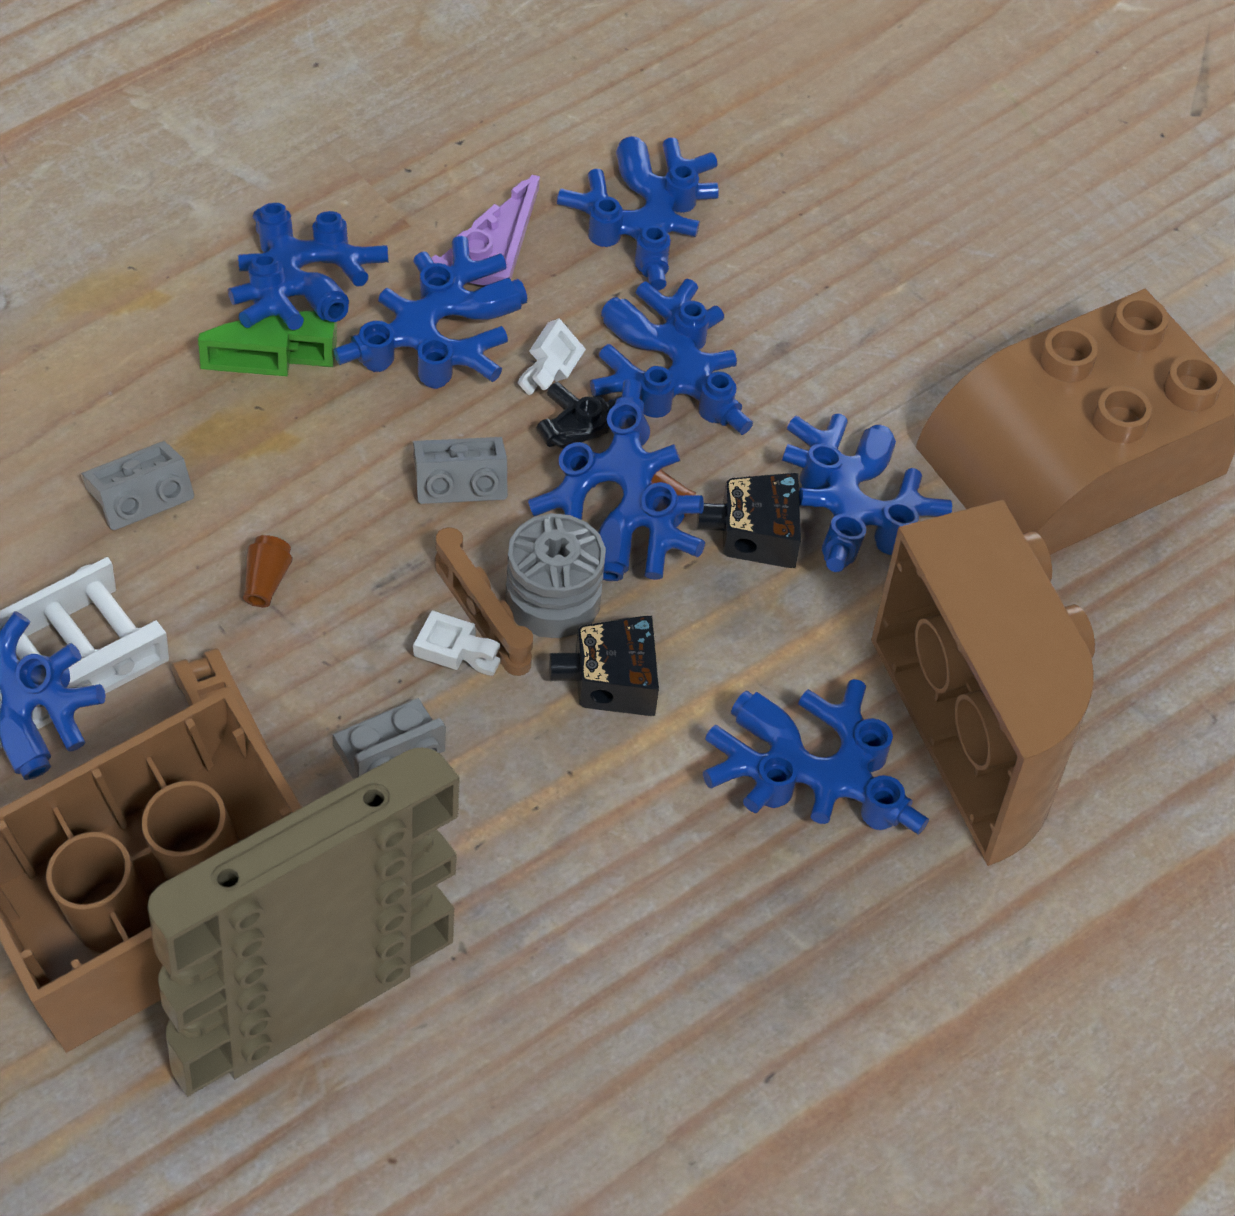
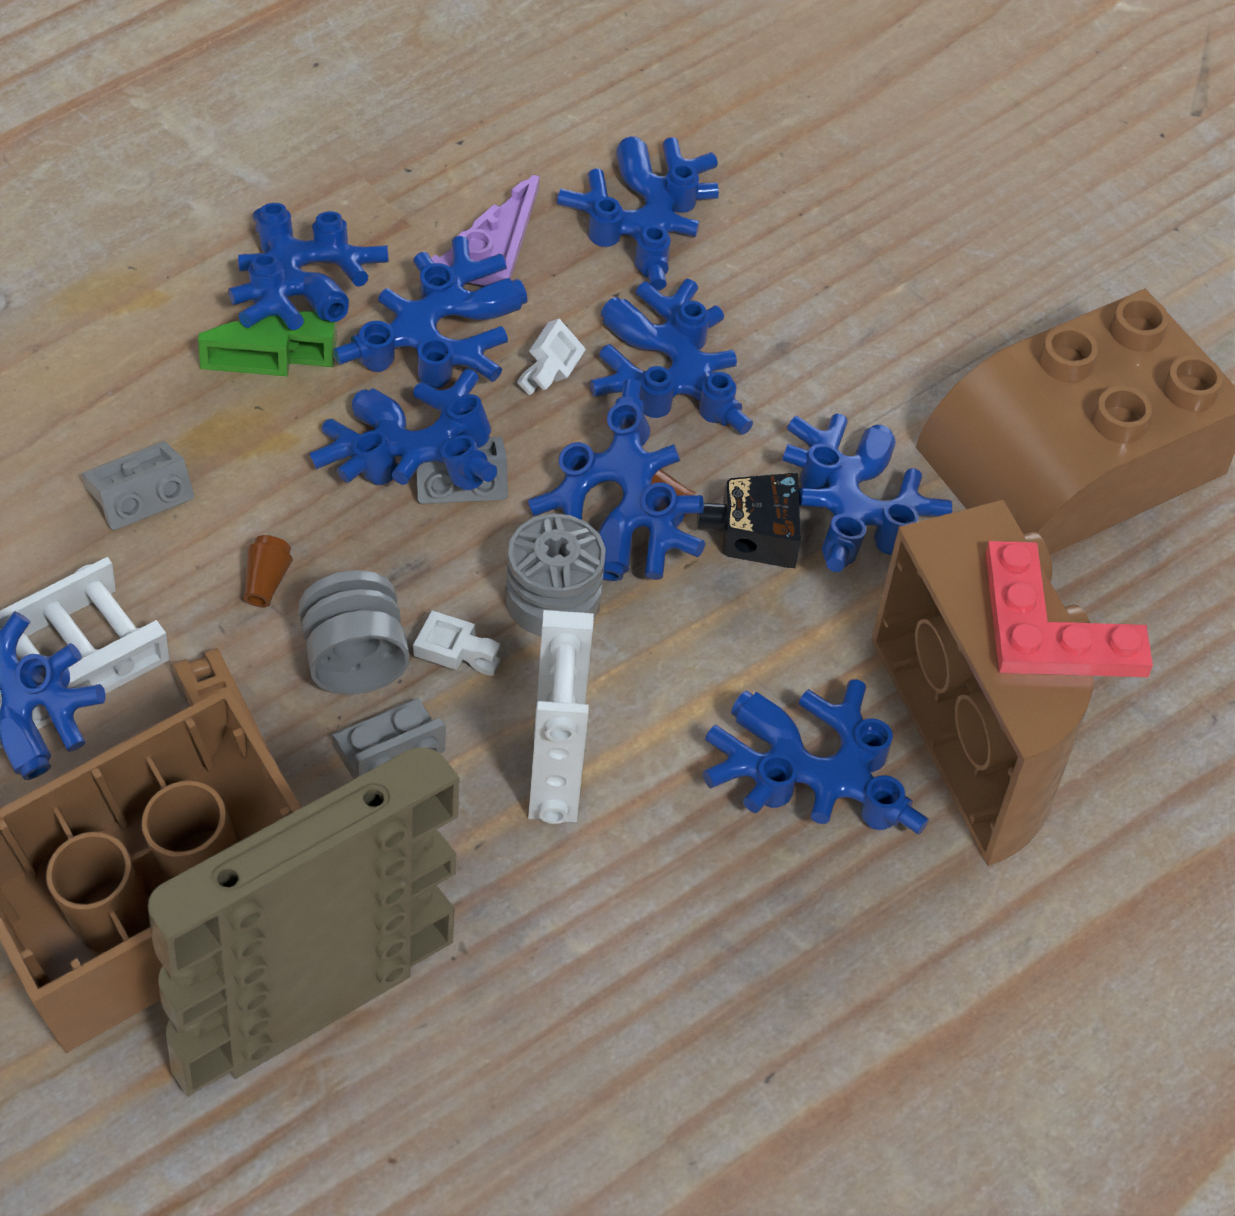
medium nougat plate [435,527,533,676] -> none
black piece [536,382,622,449] -> none
black torso [549,616,659,716] -> none
none -> light grey wheel [298,570,409,695]
none -> blue plant [309,369,497,490]
none -> white fence [528,610,594,824]
none -> coral plate [985,541,1153,677]

